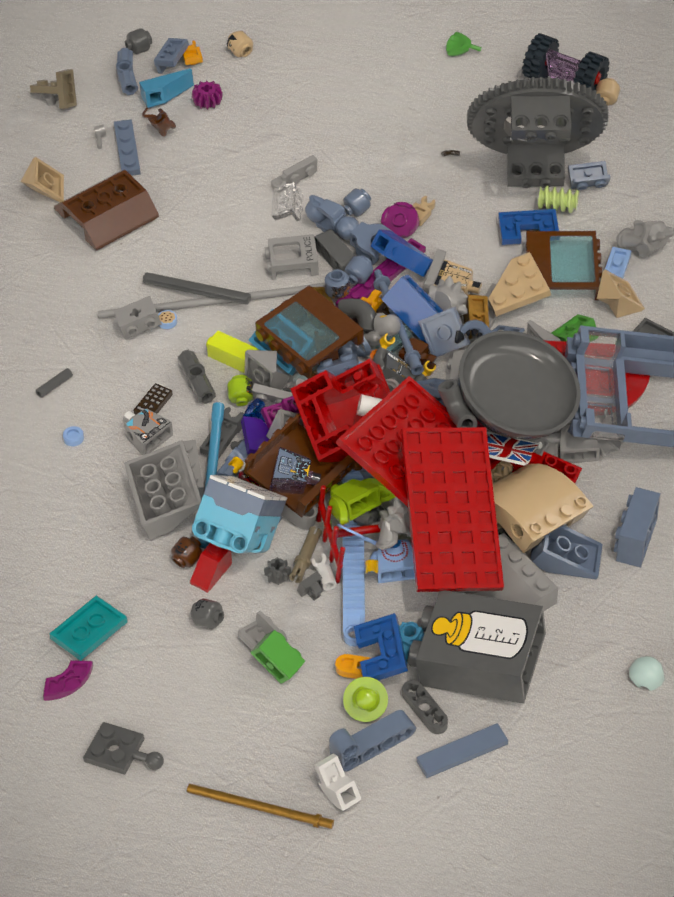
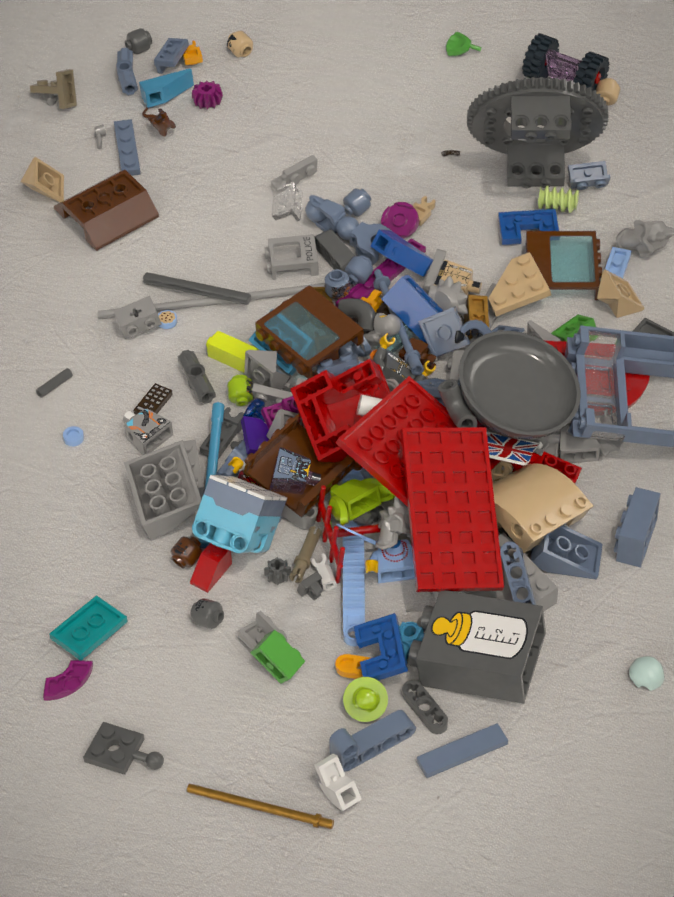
none -> sand blue beam [500,542,536,605]

